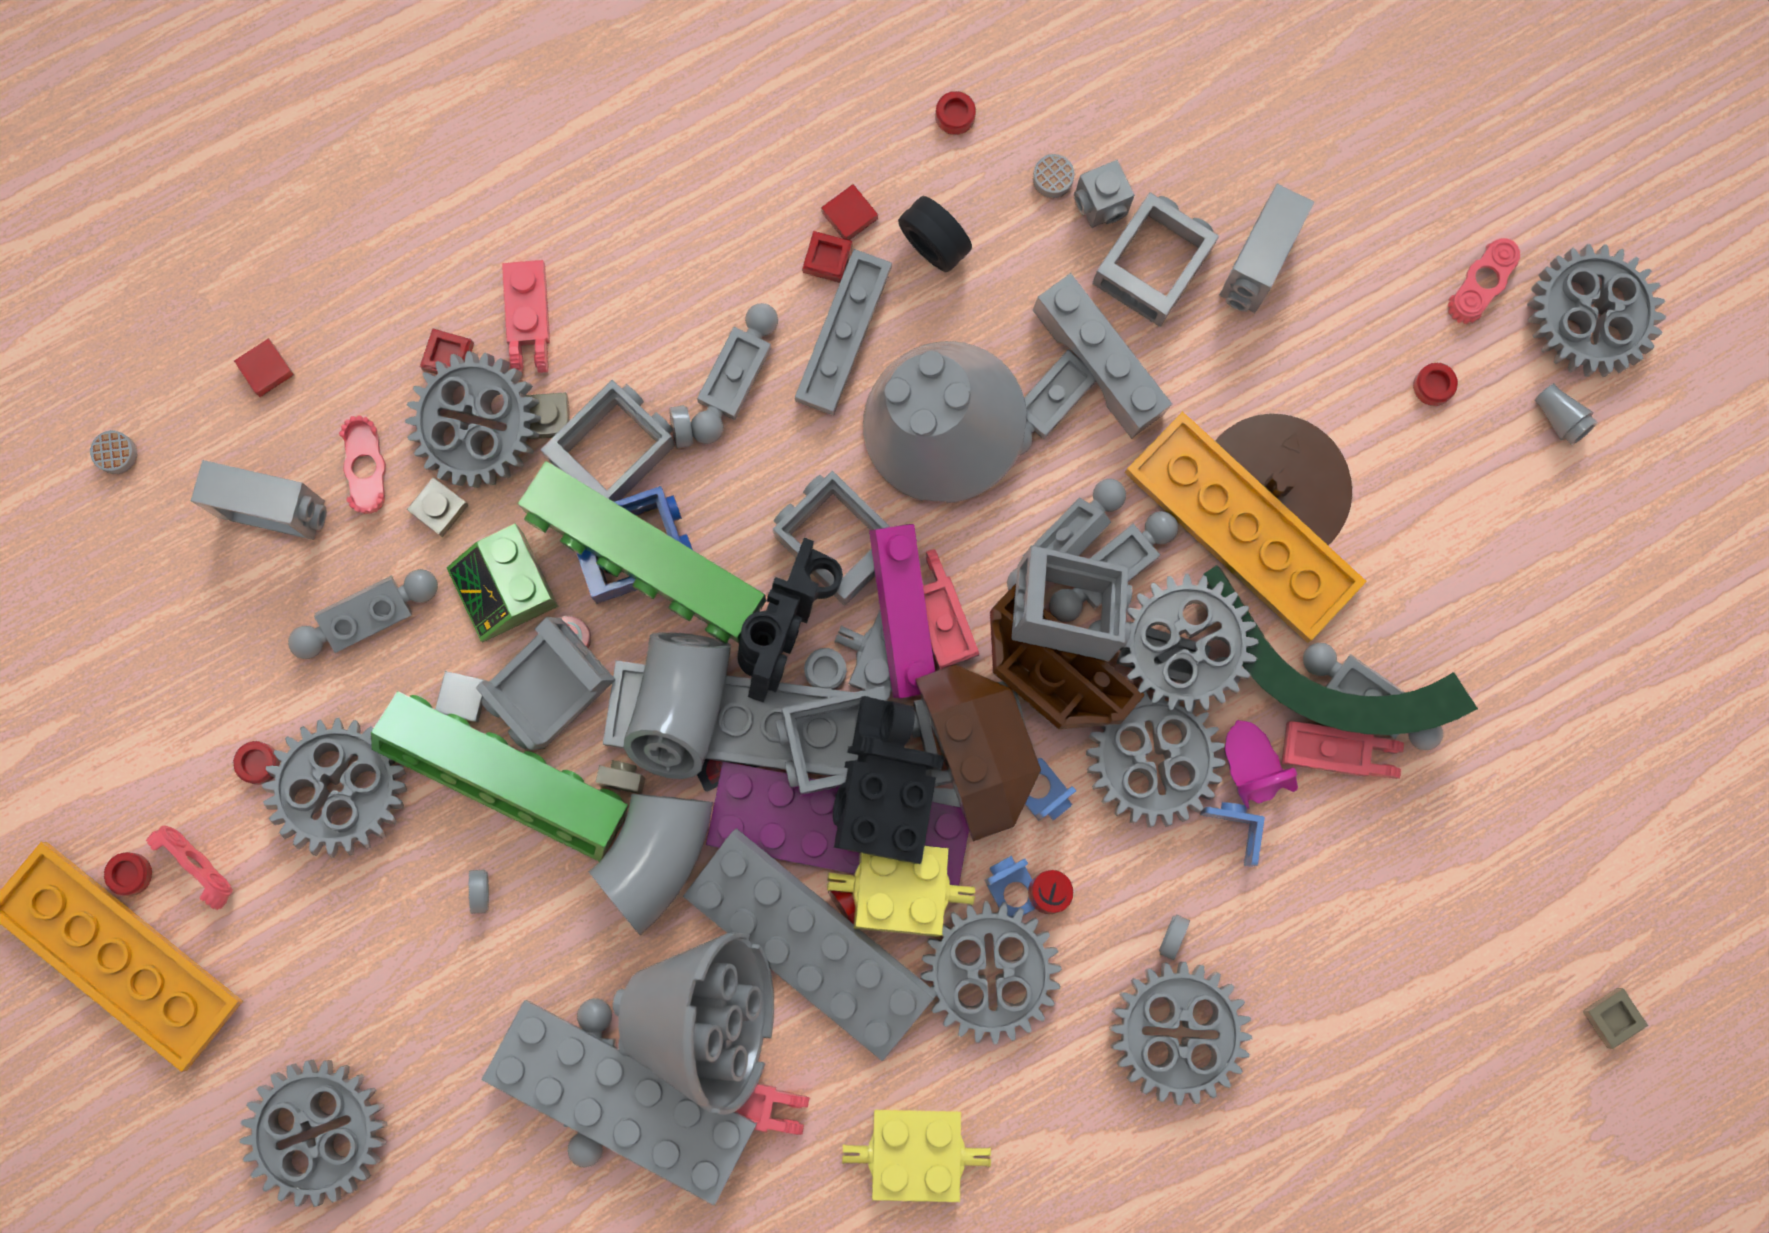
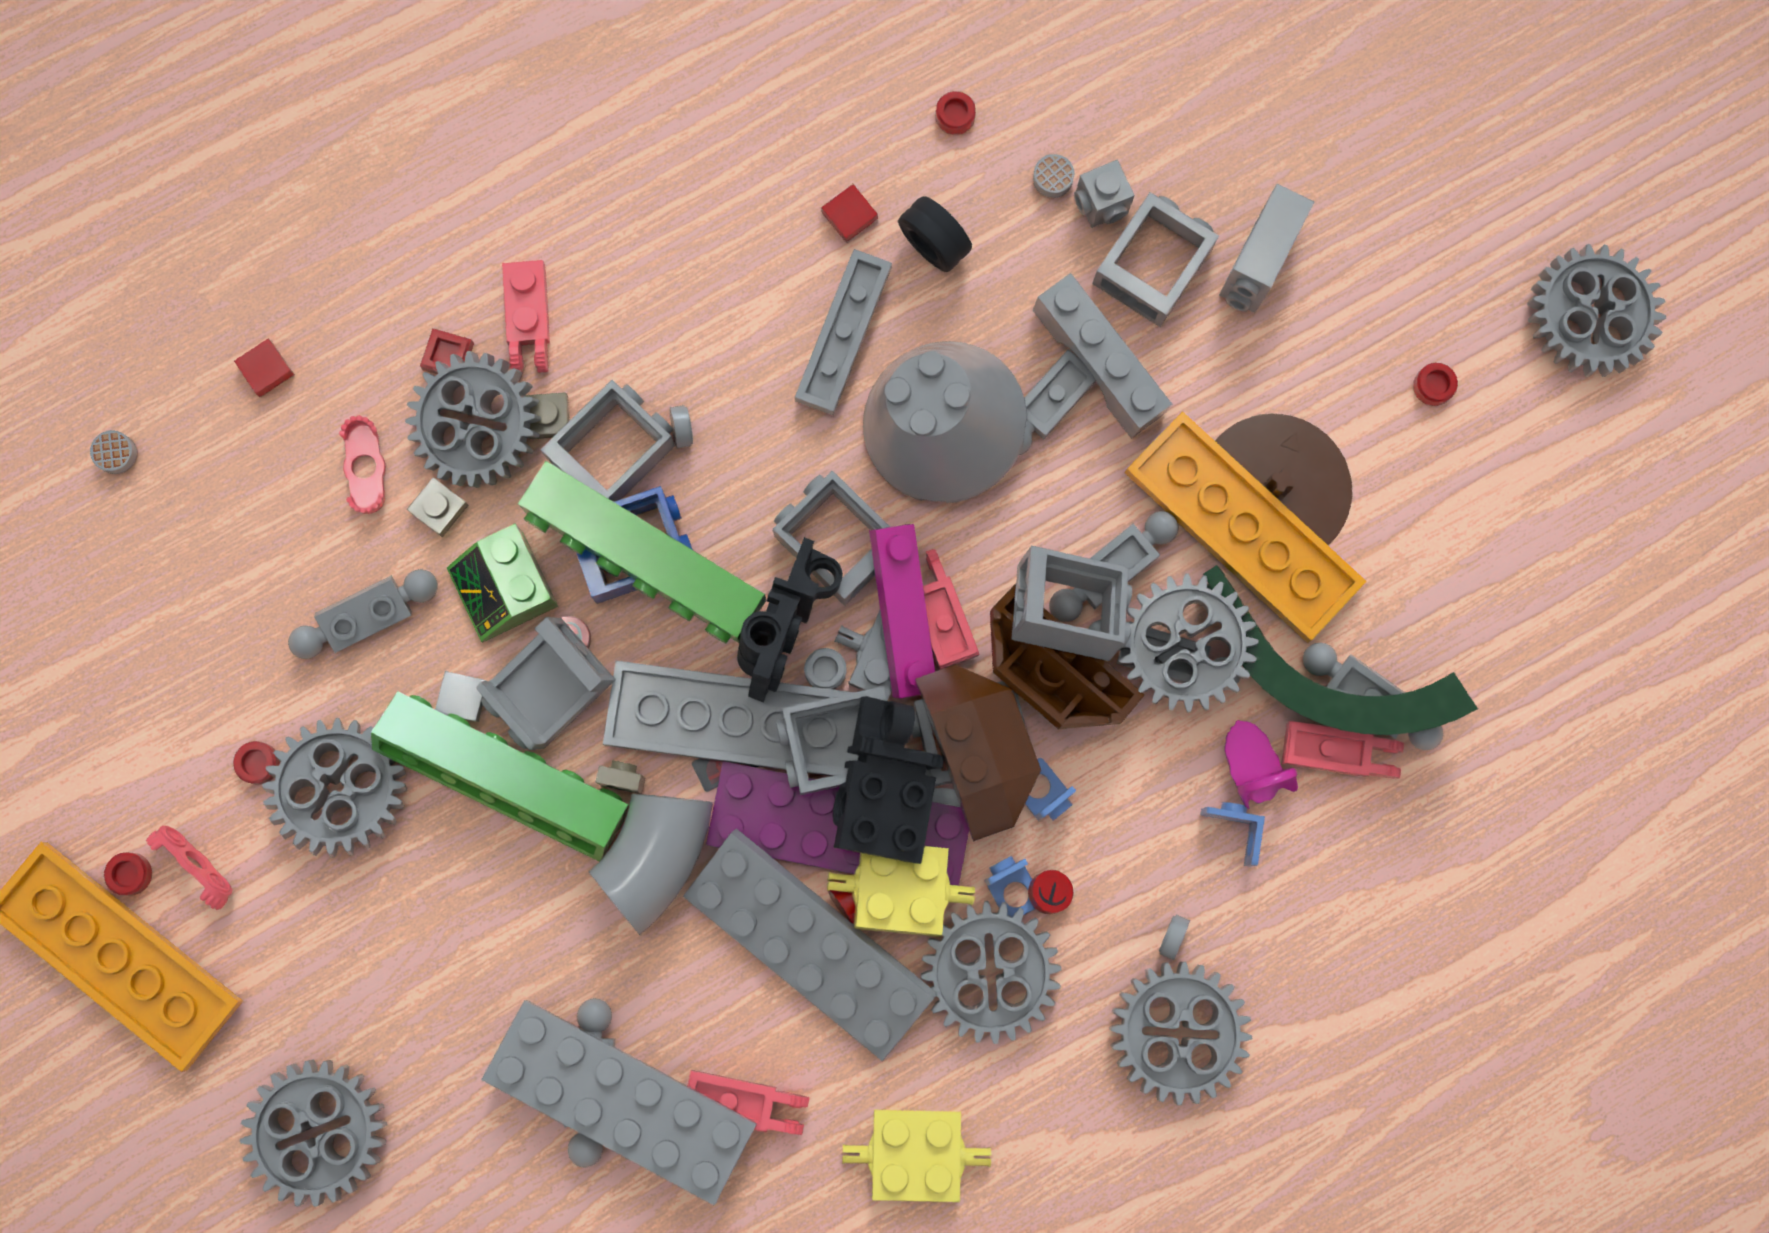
light grey window [191,460,327,540] -> none
light grey tile [469,870,489,914] -> none
light grey cone [613,932,774,1115] -> none
light grey brick [623,632,731,779] -> none
light grey plate [691,303,778,444] -> none
red tile [802,231,853,283] -> none
light grey plate [1007,479,1126,590] -> none
light grey gear [1086,692,1226,827] -> none
coral piece [1448,238,1520,324] -> none
light grey cone [1535,384,1598,445] -> none
dark tan plate [1583,988,1648,1049] -> none

